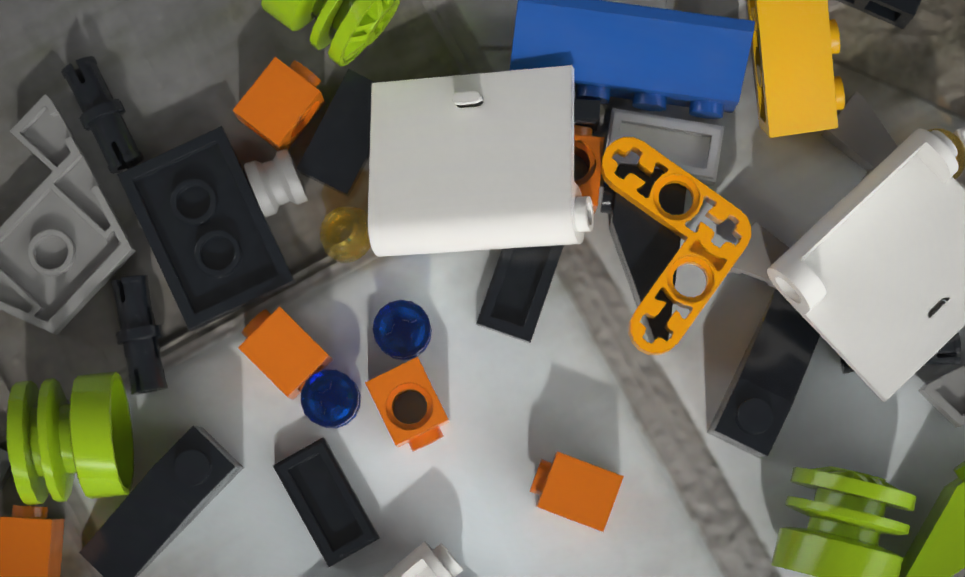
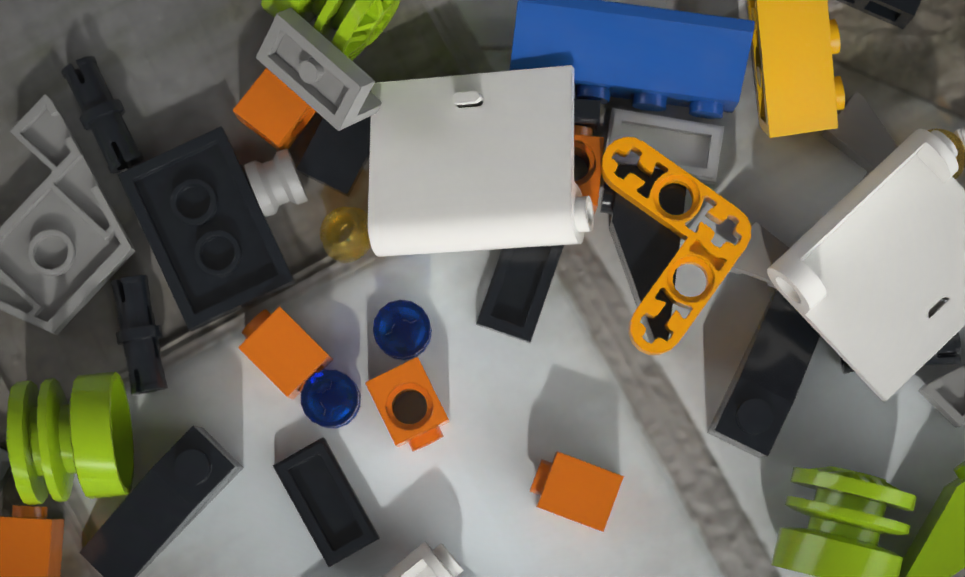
none -> light grey panel [256,8,382,131]

